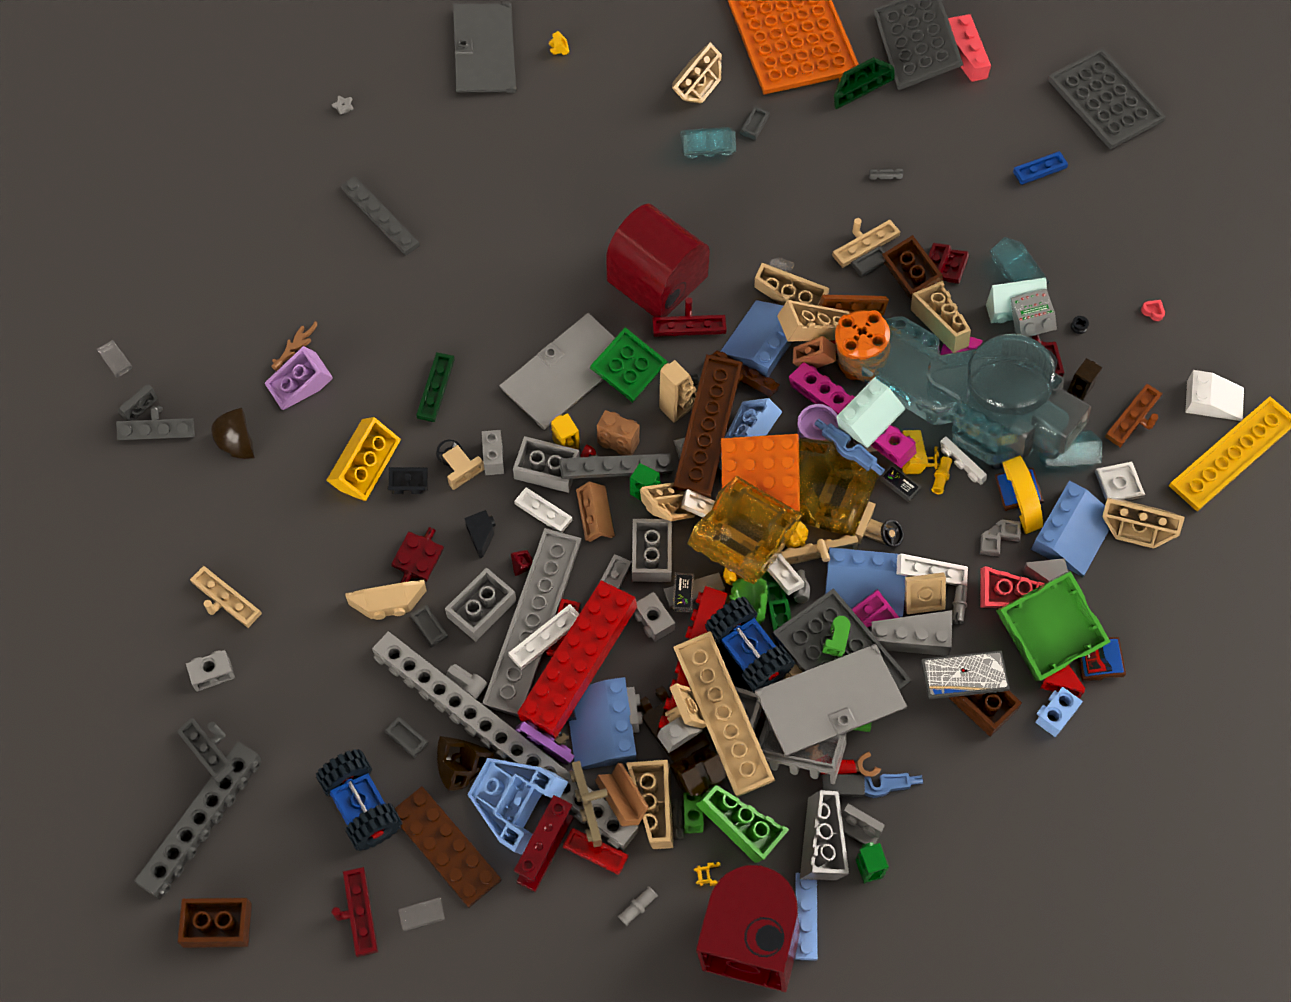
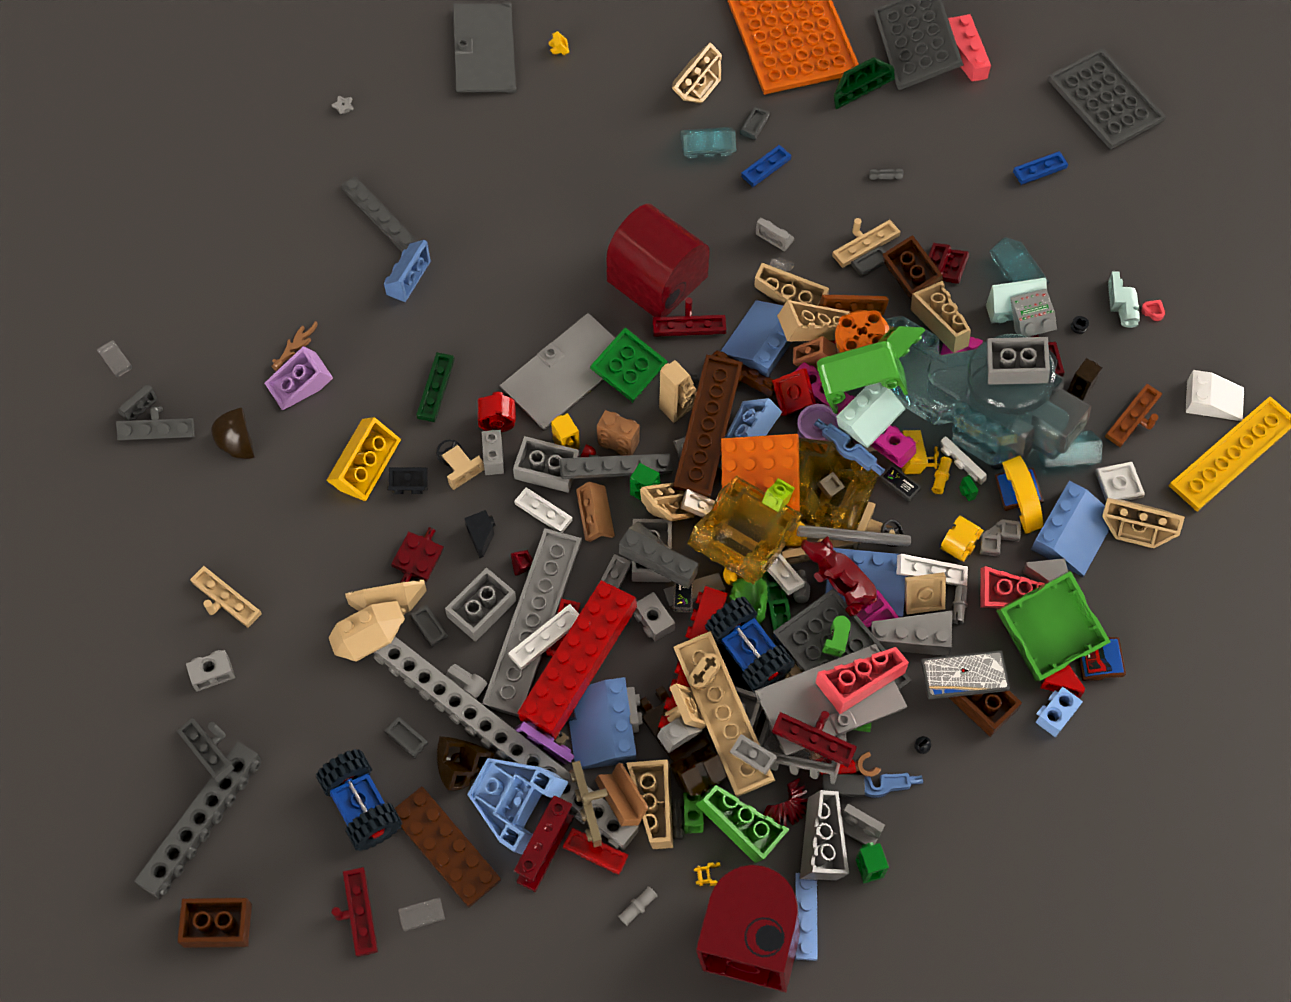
none -> tan wedge [328,601,405,662]
none -> medium blue slope [384,240,431,302]
none -> red brick [478,392,516,432]
none -> dark grey wedge [619,521,699,589]
none -> tan beam [689,653,721,690]
none -> light grey plate [730,734,777,775]
none -> blue plate [741,145,791,187]
none -> light grey bracket [755,217,794,251]
none -> lime brick [762,478,795,512]
none -> dark red hair [763,778,808,826]
none -> dark red plate [771,711,857,767]
none -> red plate [772,368,816,416]
none -> light grey axle [797,525,911,547]
none -> dark red animal [801,536,877,616]
none -> coral wedge [815,647,909,714]
none -> bright green windscreen [817,341,908,414]
none -> dark tan plate [817,472,845,499]
none -> bright green slope [878,326,925,358]
none -> black hinge [914,736,932,754]
none -> yellow brick [940,516,984,562]
none -> green plate [959,475,979,501]
none -> light grey brick [987,337,1050,384]
none -> light aqua plate [1108,271,1140,328]

